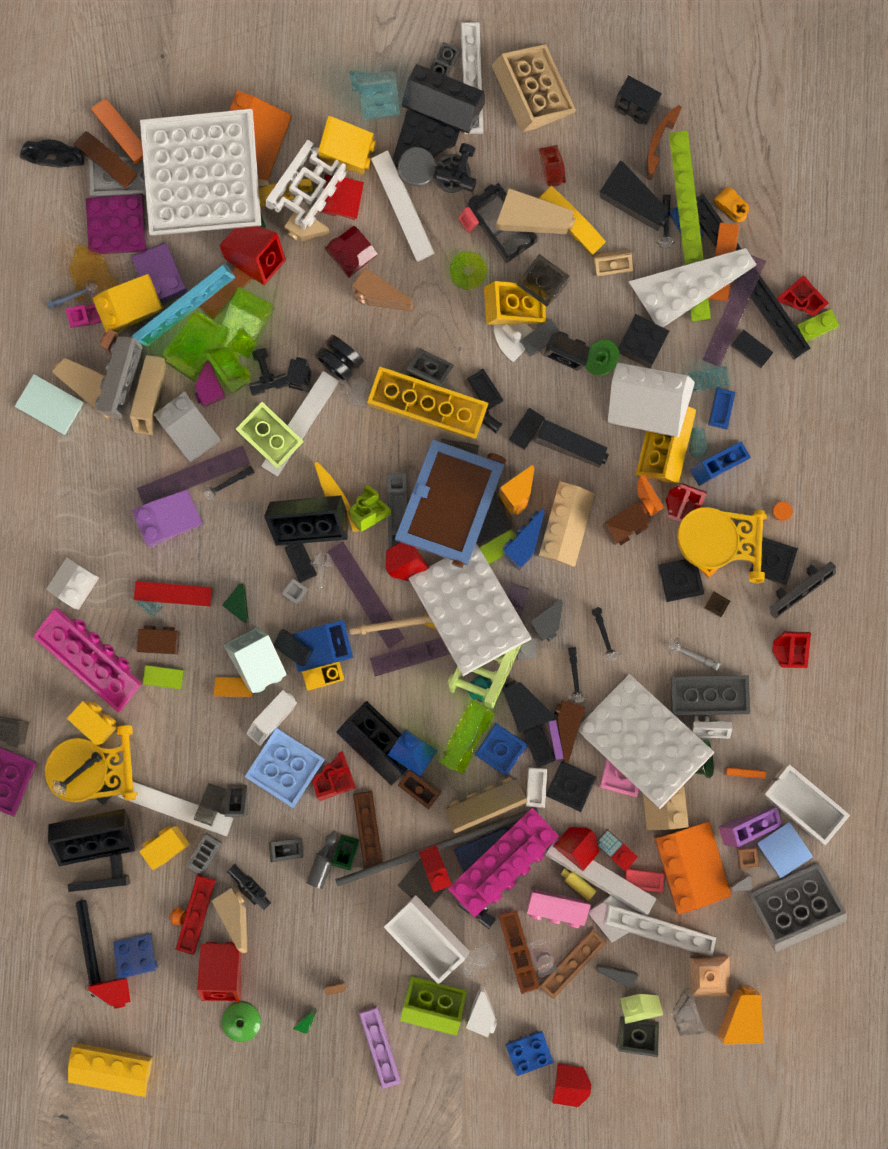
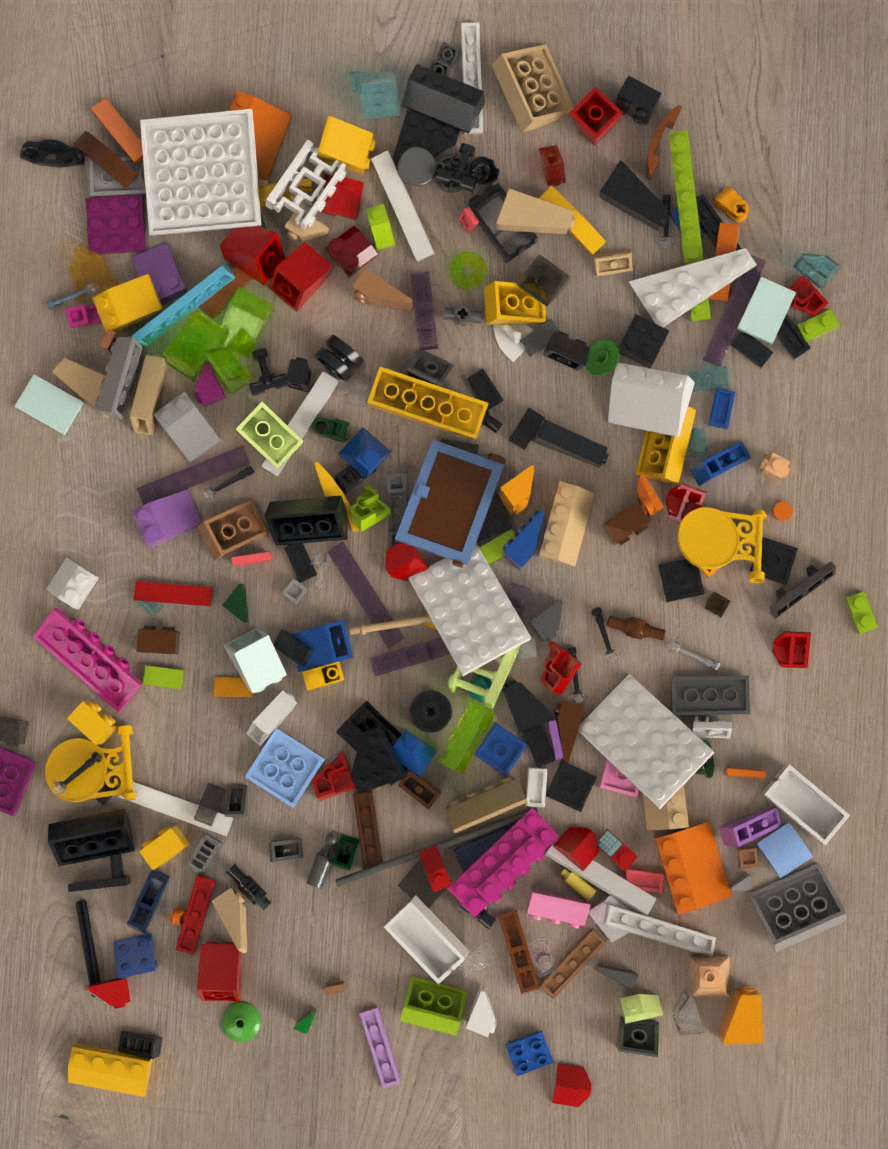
none -> black slope [118,1031,162,1059]
none -> dark blue slope [127,870,170,934]
none -> medium nougat slope [197,499,269,561]
none -> coral tile [231,552,272,566]
none -> red slope [268,242,333,312]
none -> dark green piece [312,417,350,442]
none -> black slope [334,465,377,494]
none -> blue slope [338,427,391,479]
none -> black plate [350,725,407,793]
none -> lime slope [366,204,395,251]
none -> black wheel [410,690,452,733]
none -> clear purple slope [411,272,438,351]
none -> dark grey axle [443,305,482,326]
none -> black hair [469,156,500,186]
none -> red slope [541,640,582,695]
none -> red slope [569,87,623,146]
none -> reddish brown pin [607,616,666,641]
none -> light aqua tile [737,277,796,345]
none -> light nougat brick [759,453,790,481]
none -> clear light blue slope [792,254,841,290]
none -> lime plate [845,591,878,634]

